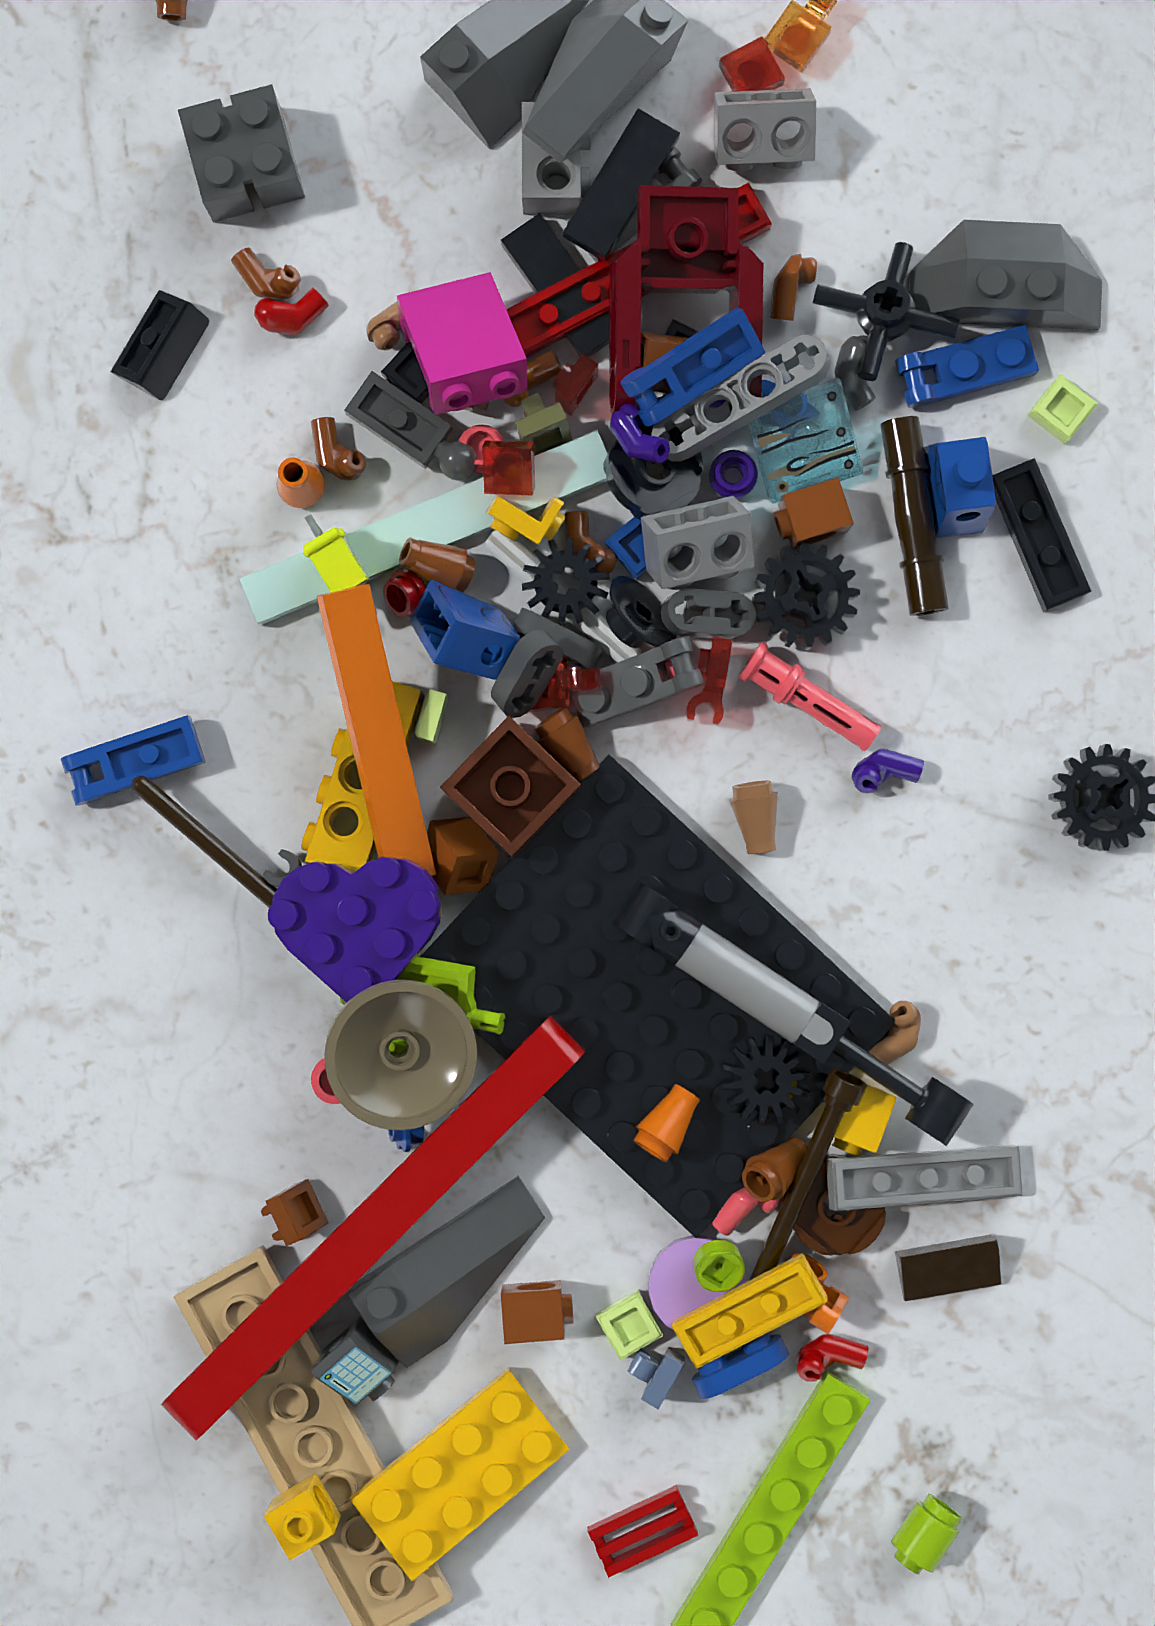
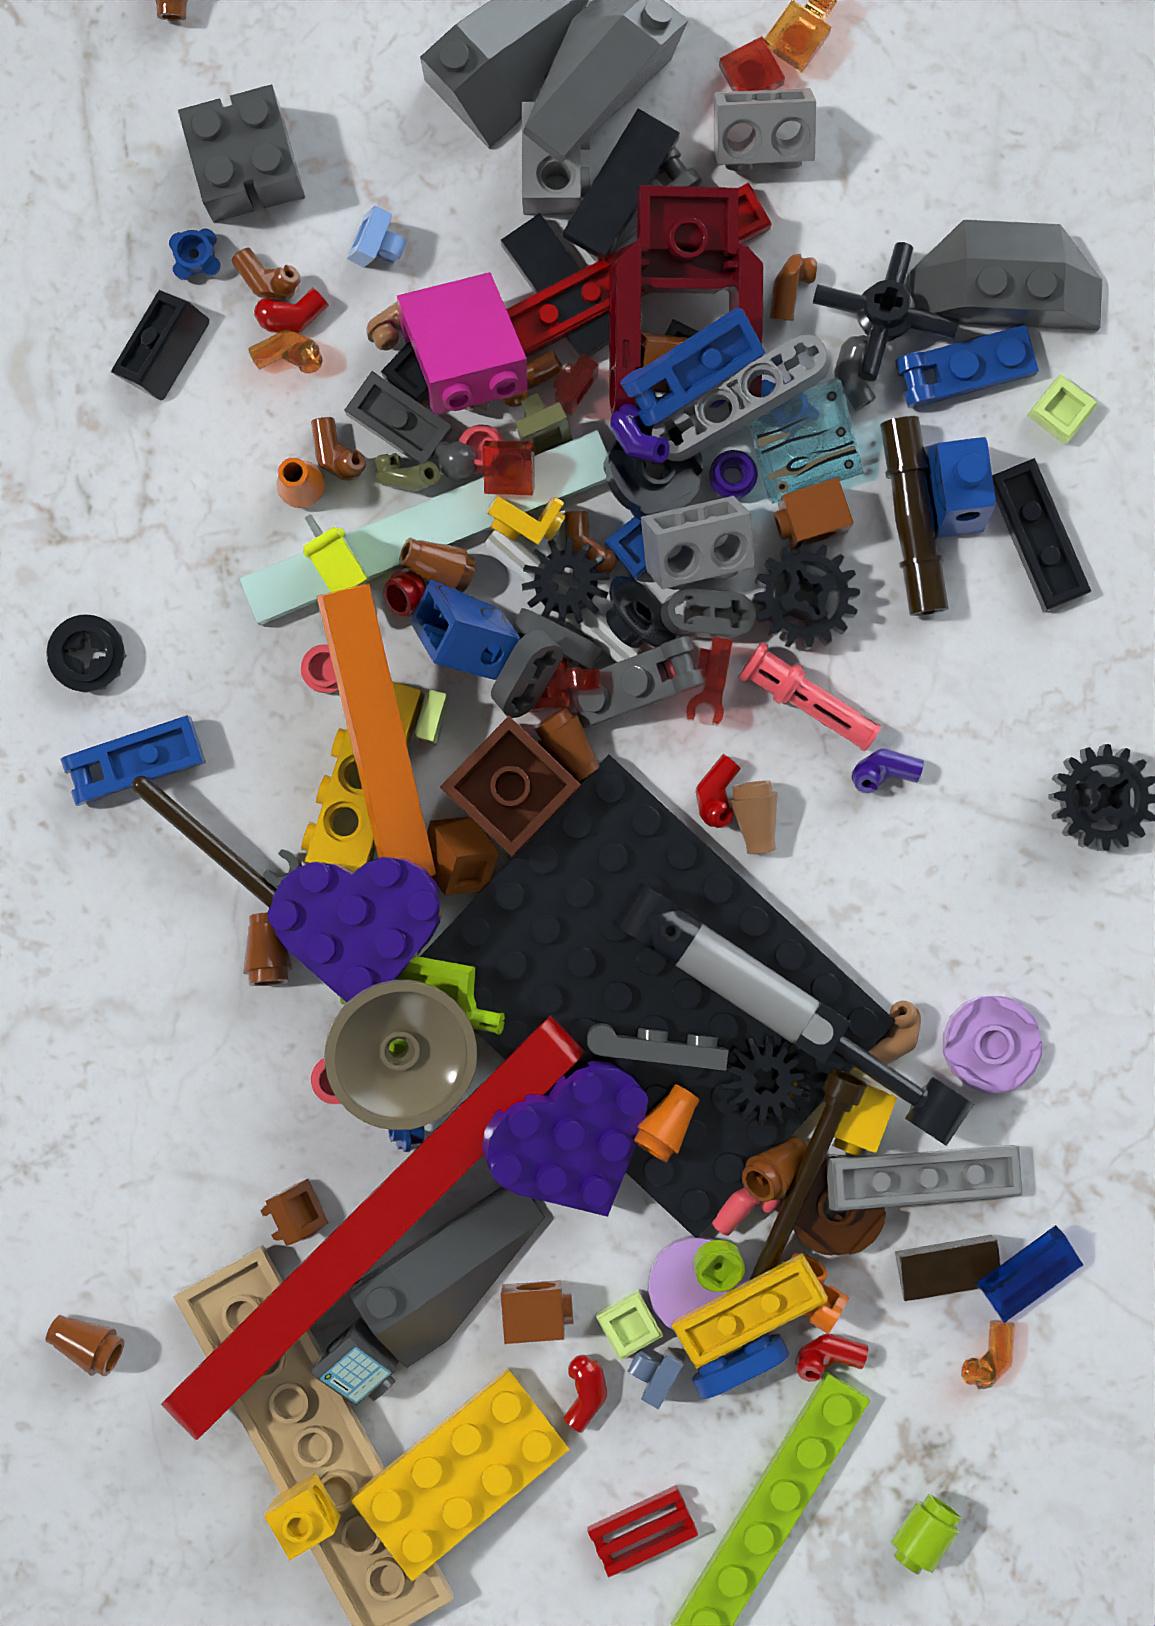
none -> dark orange cone [45,1315,125,1376]
none -> black gear [46,614,127,693]
none -> blue plate [169,228,221,280]
none -> dark orange cone [243,912,293,986]
none -> clear orange arm [248,330,323,374]
none -> coral plate [301,644,339,693]
none -> light blue tile [347,206,407,267]
none -> olive arm [375,453,440,492]
none -> dark purple plate [482,1061,648,1217]
none -> red arm [563,1355,607,1433]
none -> dark grey plate [587,1023,728,1071]
none -> red arm [695,754,741,828]
none -> lavender tile [943,996,1042,1093]
none -> clear orange arm [961,1320,1015,1389]
none -> clear blue tile [976,1225,1083,1323]

